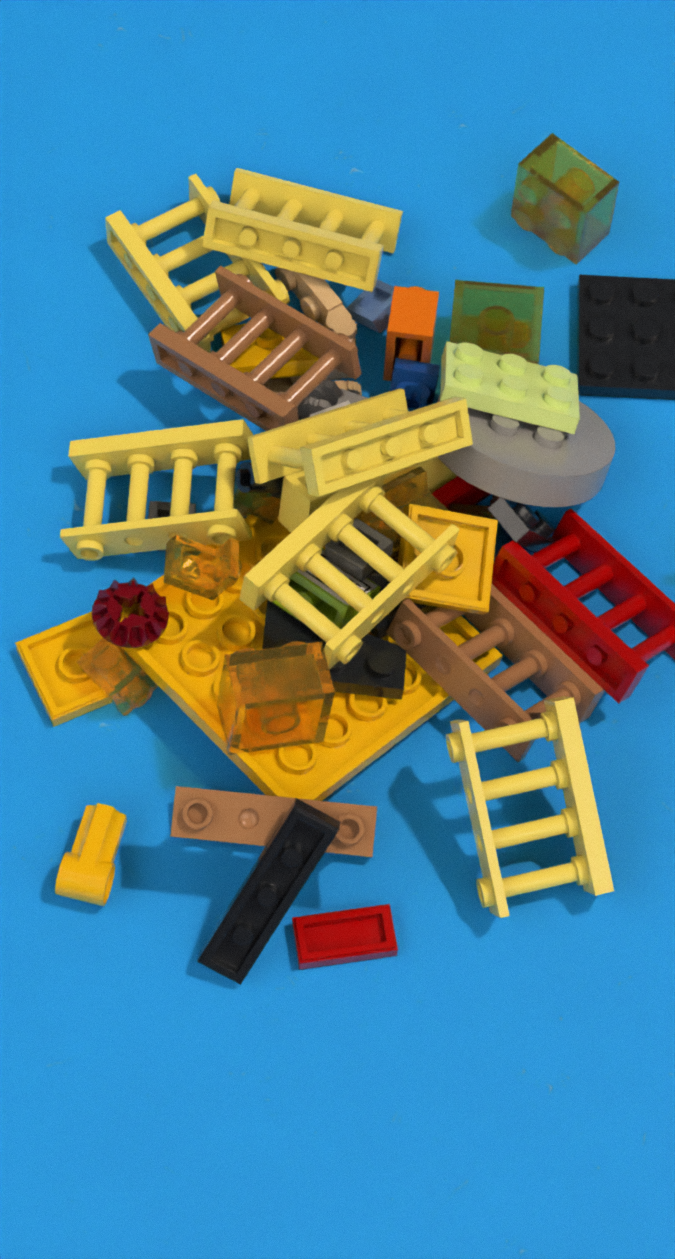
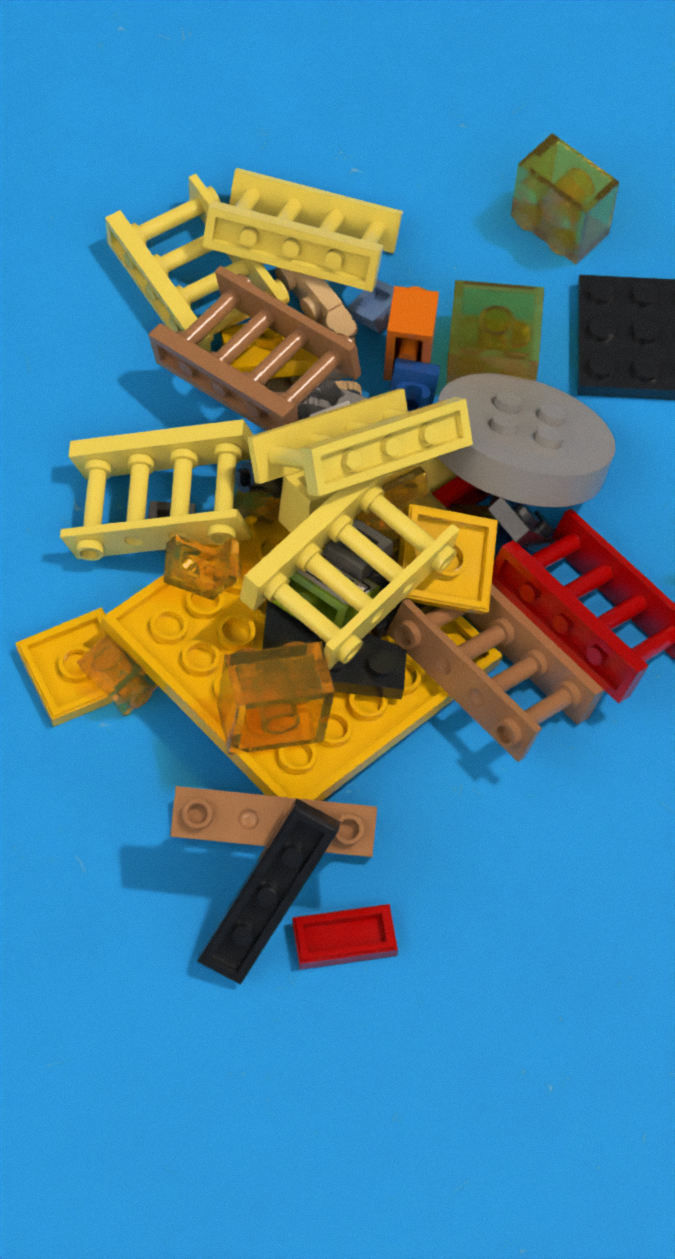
yellow piece [55,803,127,907] -> none
dark red gear [92,577,169,648] -> none
yellowish green plate [440,341,580,434] -> none
light yellow fence [446,696,614,918] -> none

